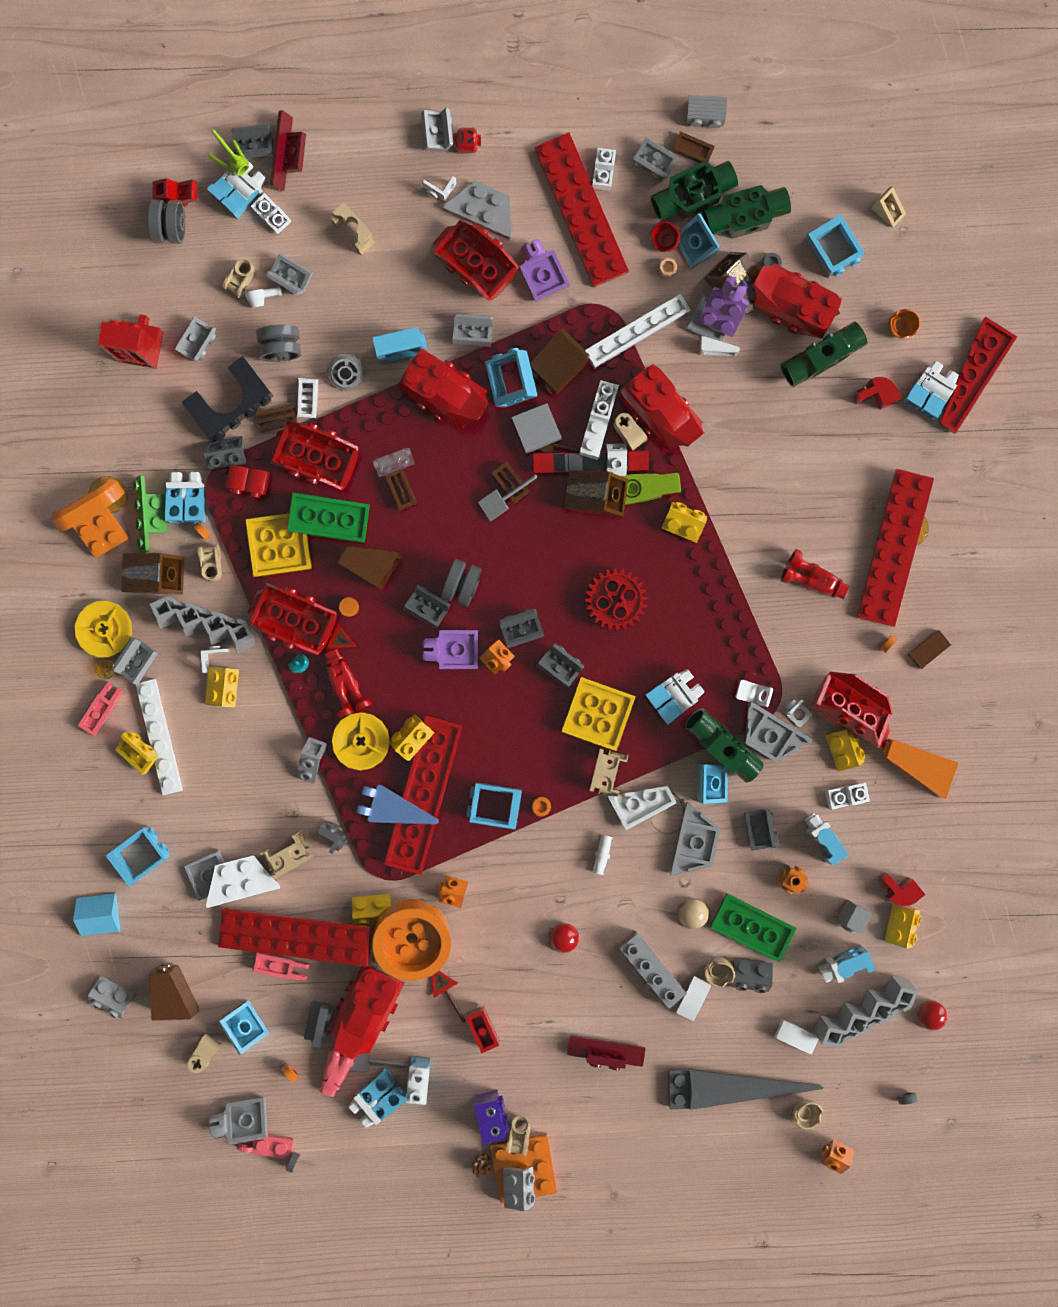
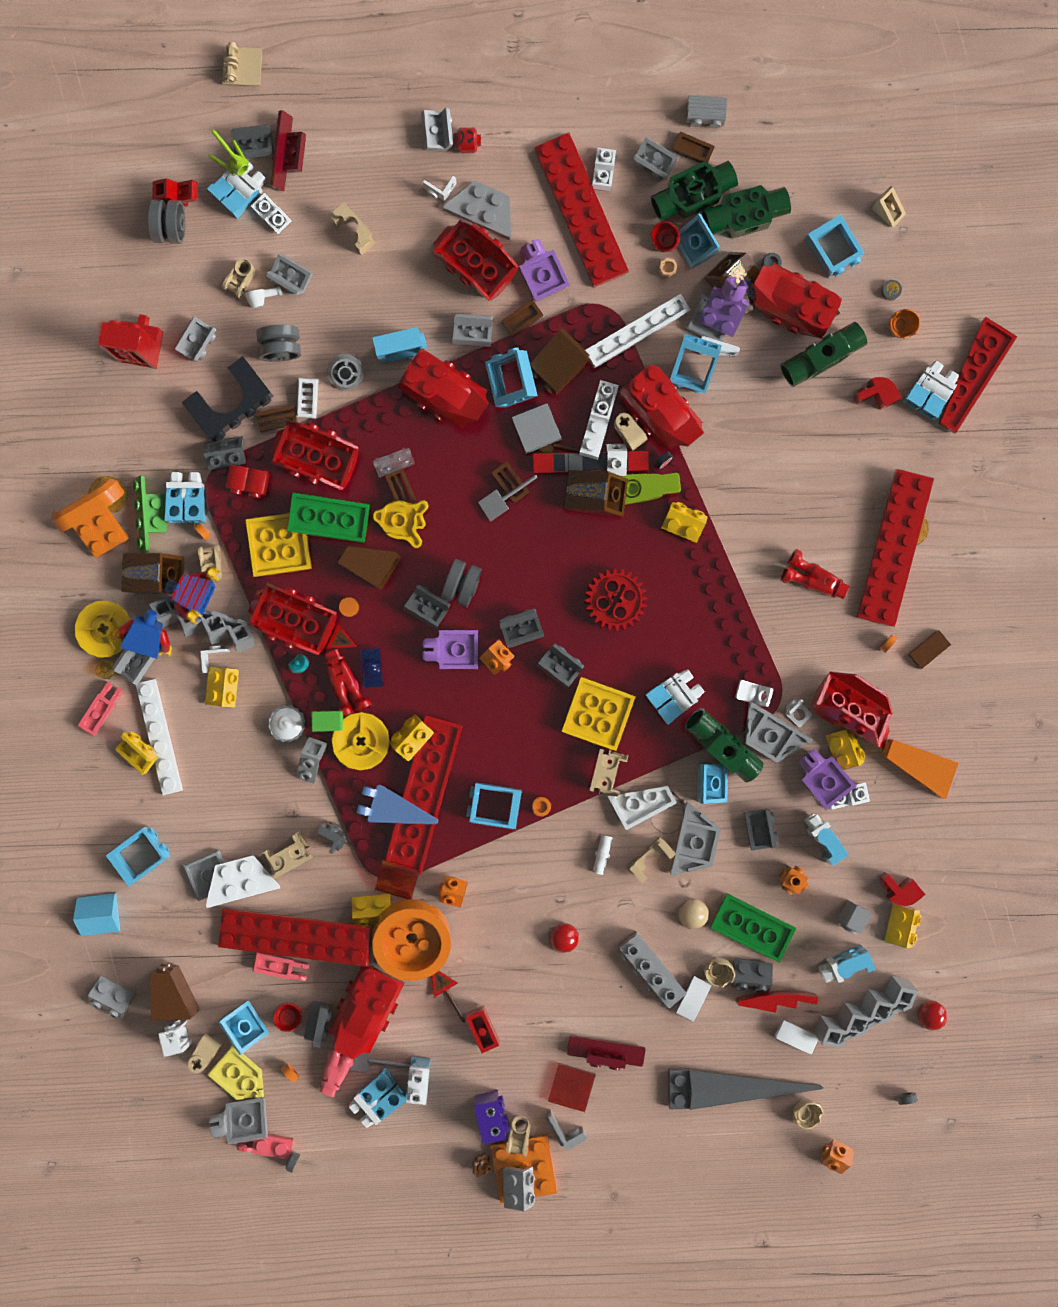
none -> blue torso [111,609,172,659]
none -> white hinge [159,1020,192,1057]
none -> torso [165,567,221,625]
none -> light yellow tile [207,1045,264,1100]
none -> tan hinge [222,42,262,86]
none -> white piece [268,705,305,743]
none -> red hair [273,1002,302,1032]
none -> bright green slope [312,711,343,731]
none -> clear blue tile [360,648,384,688]
none -> yellow tile [373,500,428,548]
none -> clear red tile [375,860,419,899]
none -> reddish brown tile [501,299,543,337]
none -> light grey bracket [546,1110,587,1151]
none -> clear red tile [548,1063,596,1112]
none -> tan piece [628,838,676,883]
none -> black tile [654,451,673,470]
none -> medium azure window [670,334,722,394]
none -> red slope [735,991,818,1013]
none -> medium lavender plate [798,749,857,810]
none -> dark grey tile [881,280,902,300]

